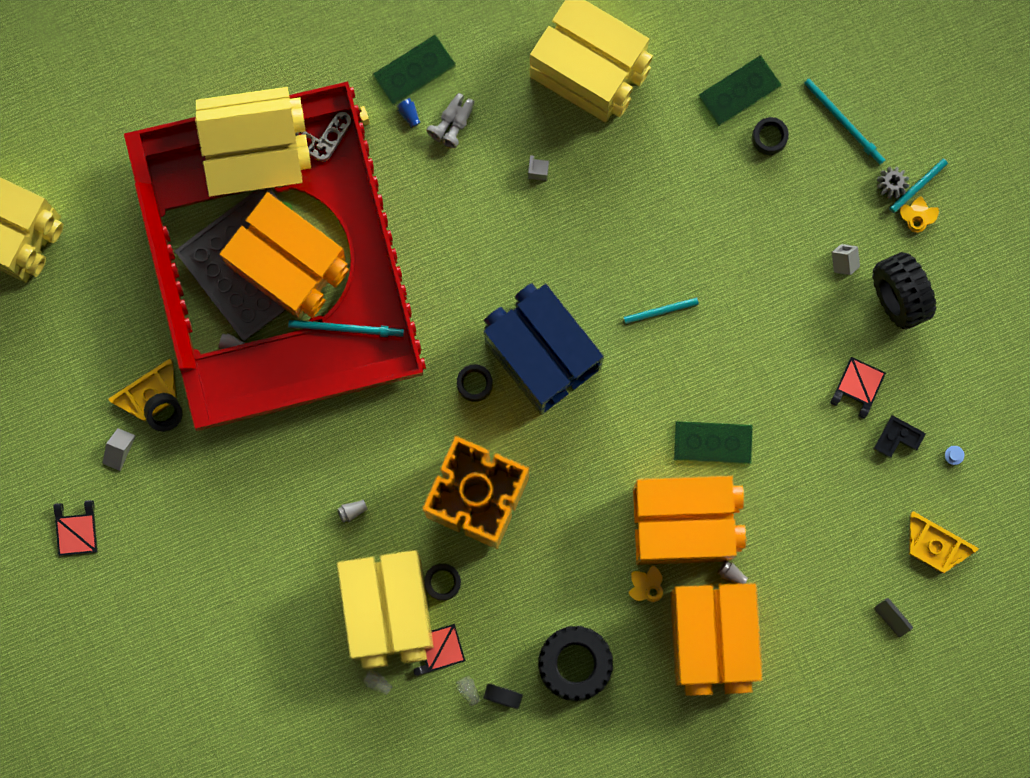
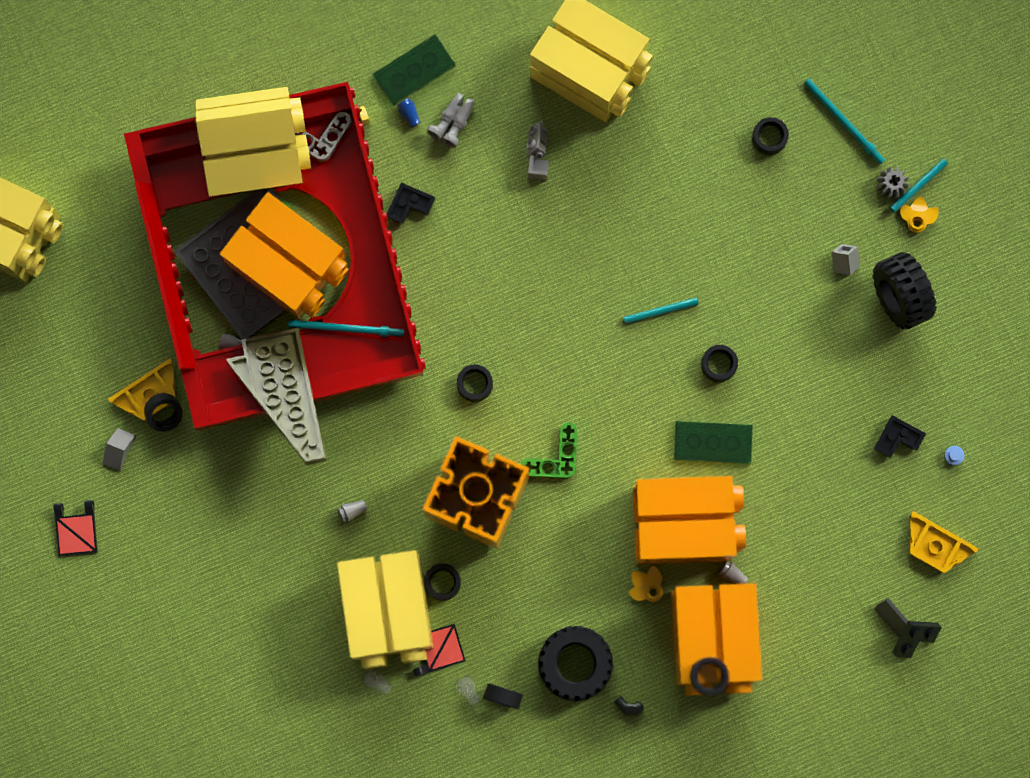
dark blue brick [484,283,604,415] -> none
clear green tile [698,55,782,126] -> none
coral flag [830,357,886,419] -> none
none -> wing [227,328,326,465]
none -> black plate [386,182,436,225]
none -> bright green beam [521,422,577,479]
none -> light grey hinge [526,120,548,159]
none -> pearl dark grey arm [614,696,644,716]
none -> black tyre [690,657,729,696]
none -> black tyre [701,345,738,382]
none -> black plate [892,621,942,658]

